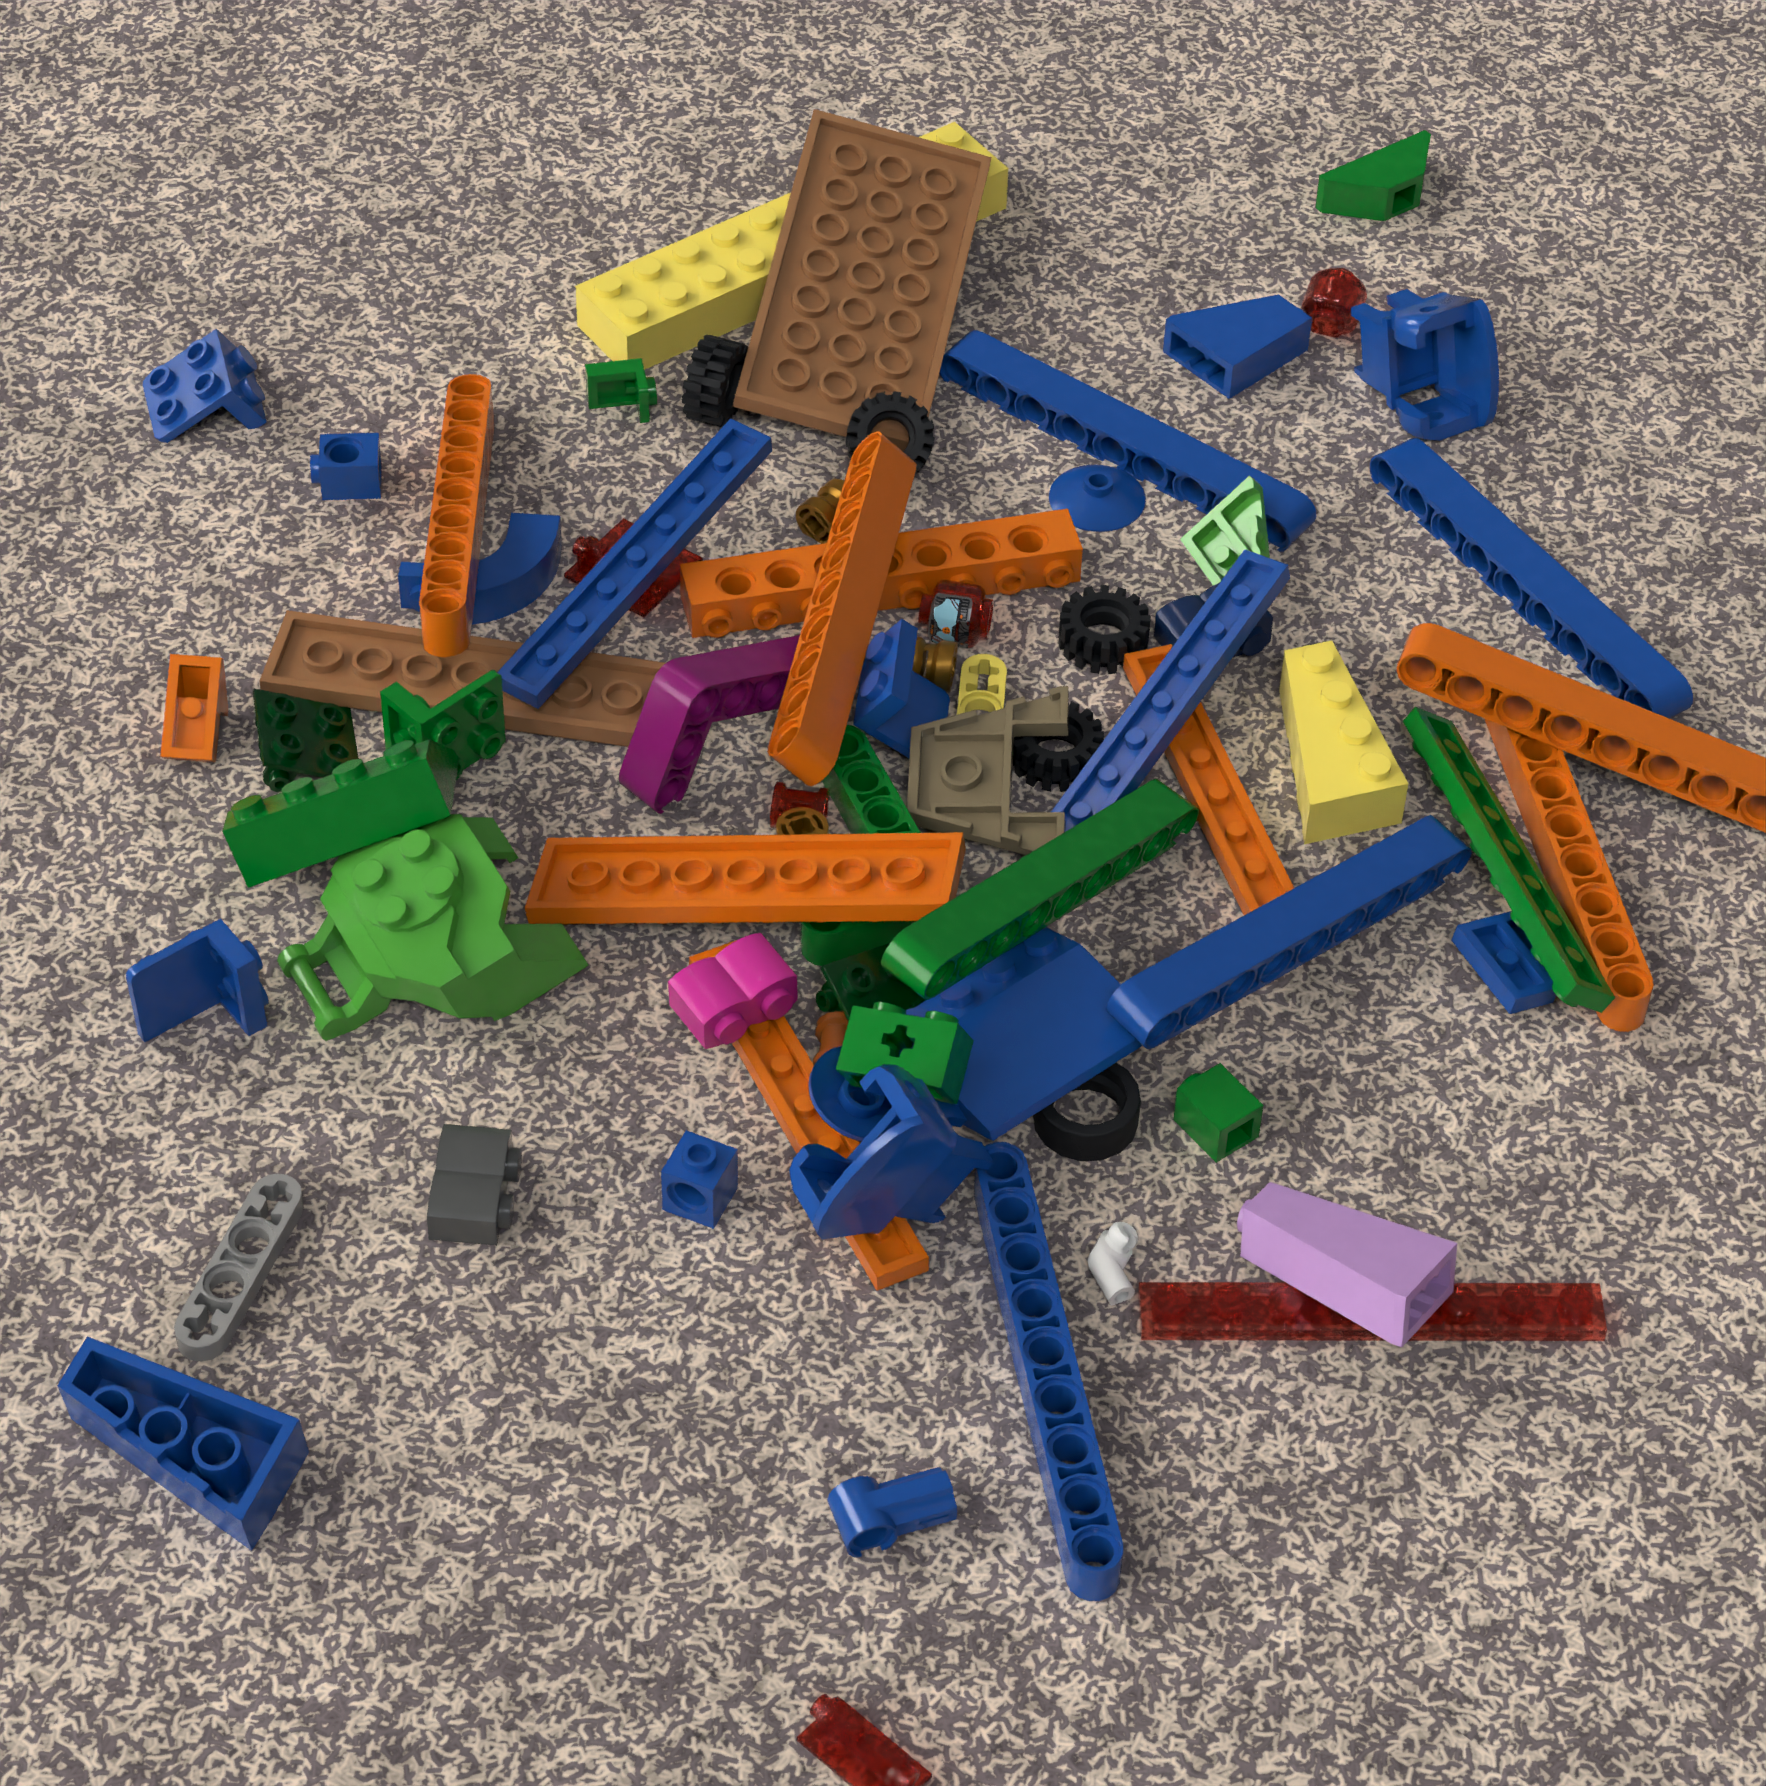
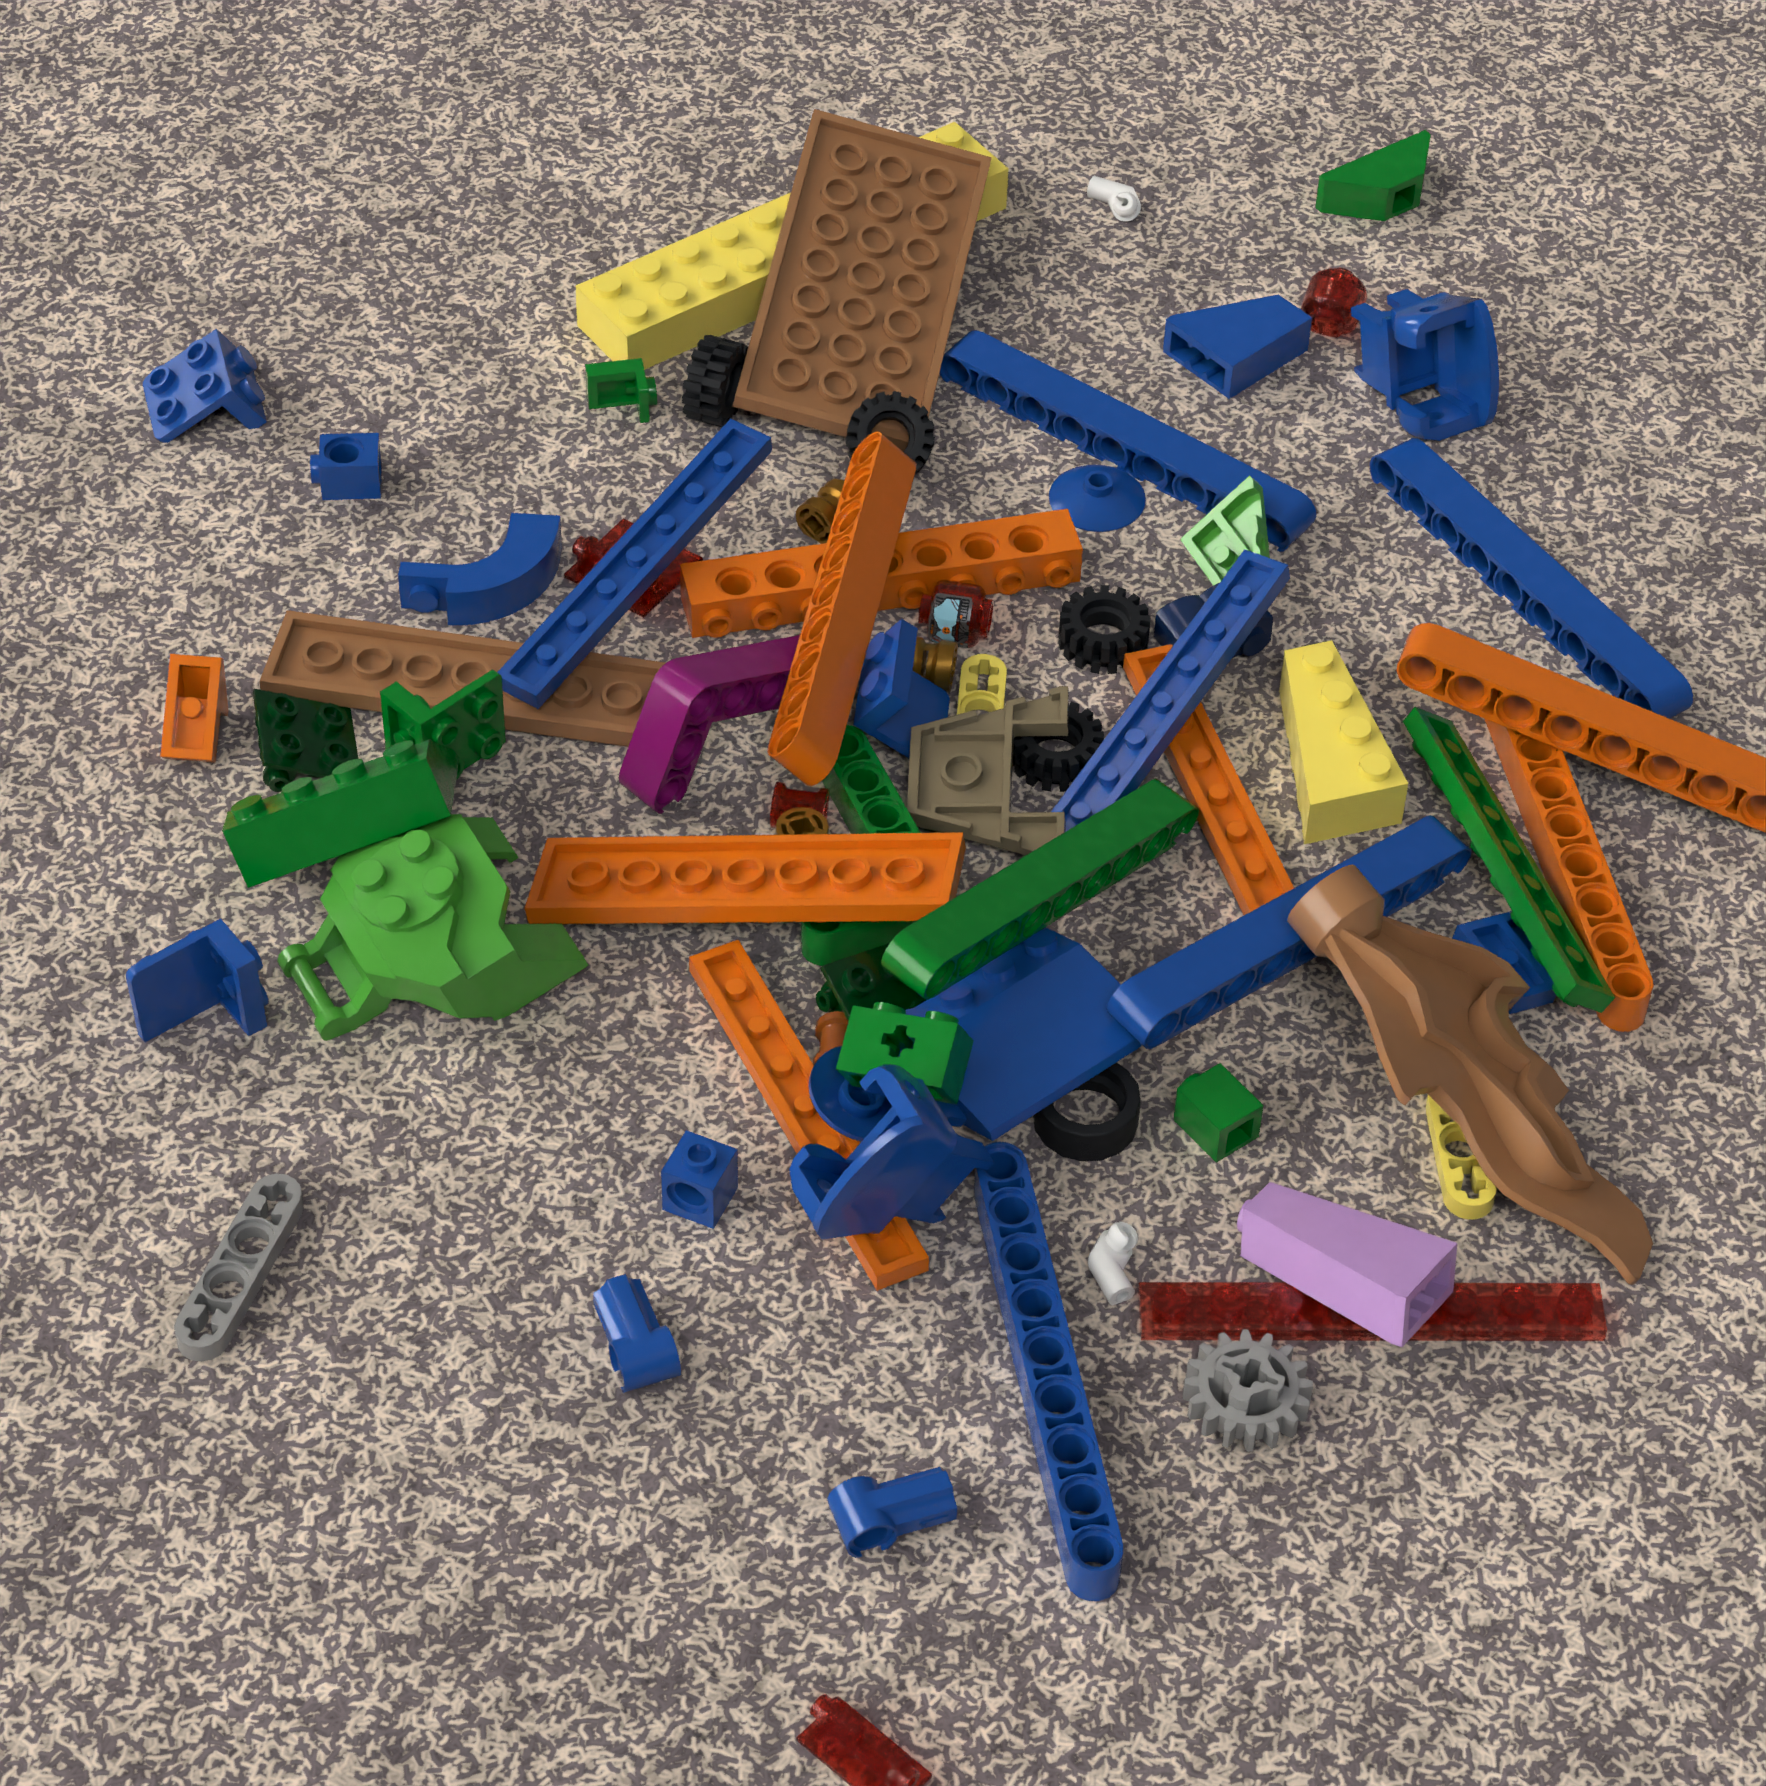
blue wedge [57,1336,309,1551] -> none
orange beam [419,374,494,657] -> none
dark grey brick [427,1124,522,1246] -> none
dark pink brick [668,933,798,1049] -> none
none -> blue piece [593,1274,681,1393]
none -> white arm [1087,176,1141,222]
none -> light grey gear [1182,1329,1313,1452]
none -> medium nougat piece [1287,865,1653,1285]
none -> light yellow beam [1426,1095,1497,1220]

